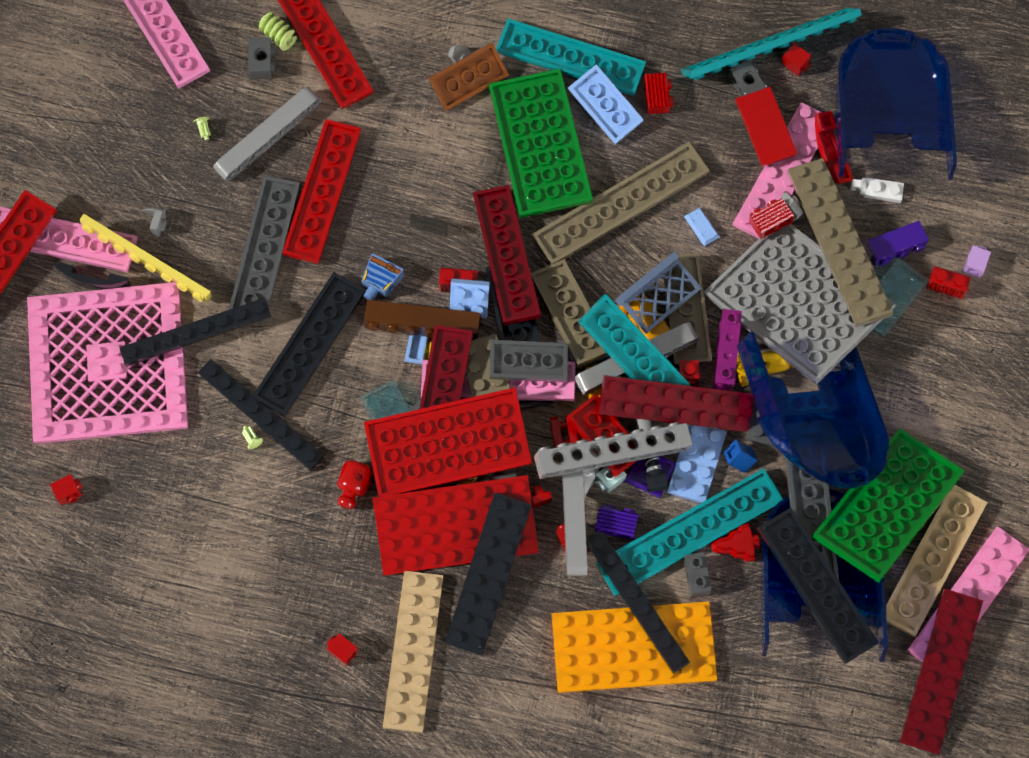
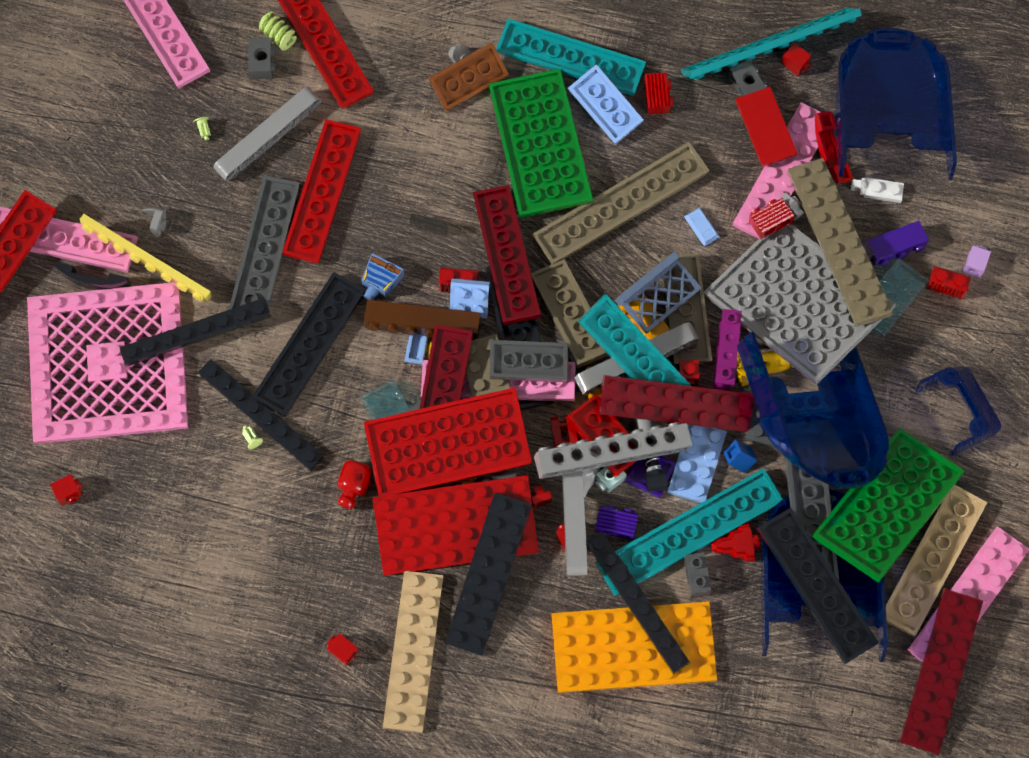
none -> clear blue windscreen [915,366,1001,456]

